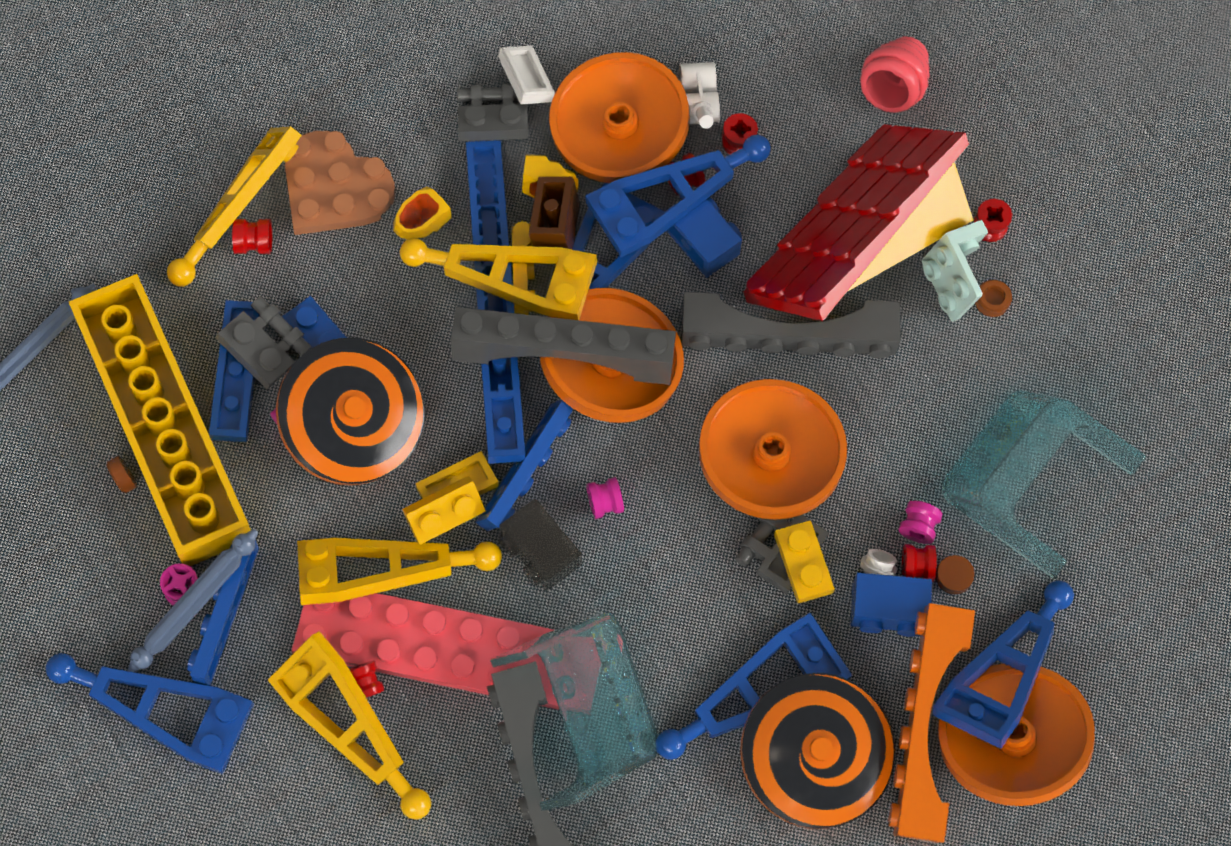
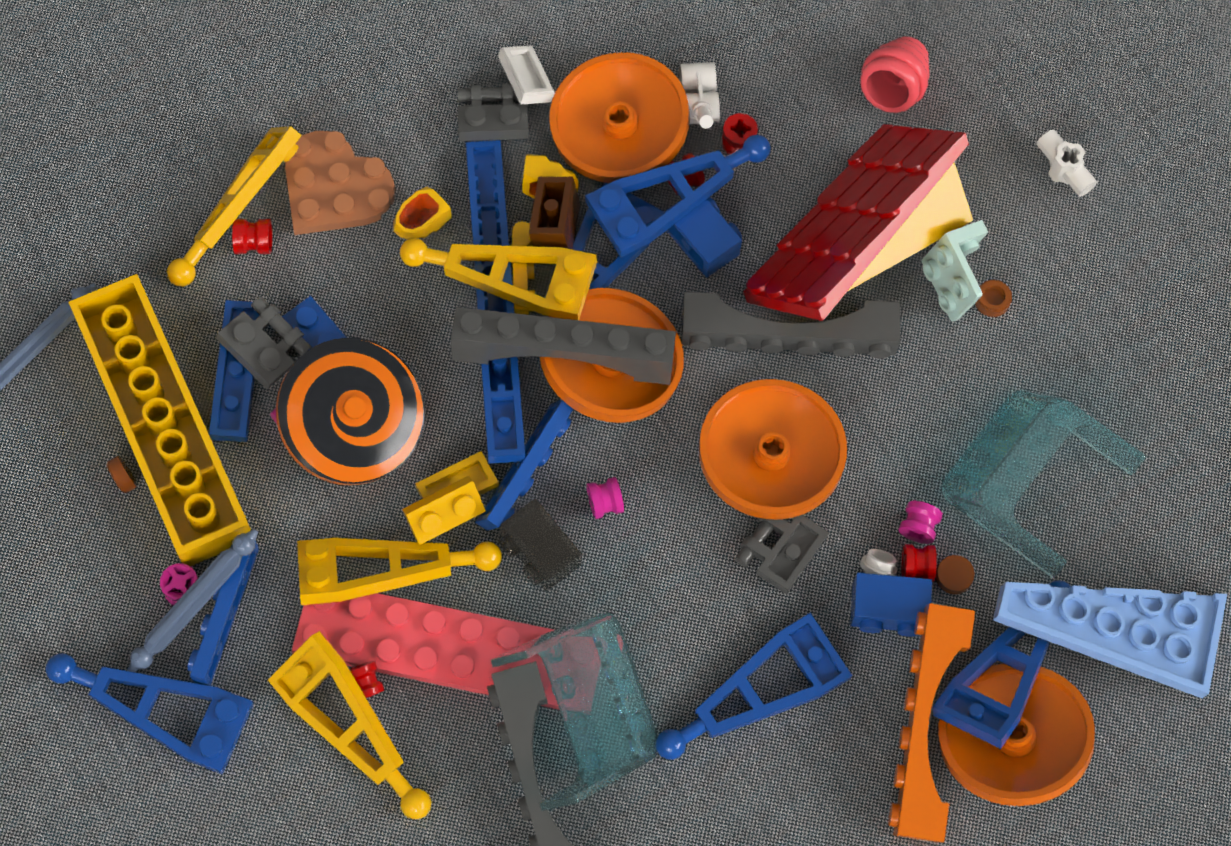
dish [740,673,895,829] -> none
yellow plate [774,520,835,604] -> none
red wheel [973,198,1013,242] -> none
none -> light blue wing [993,582,1227,698]
none -> white axle [1036,129,1097,197]

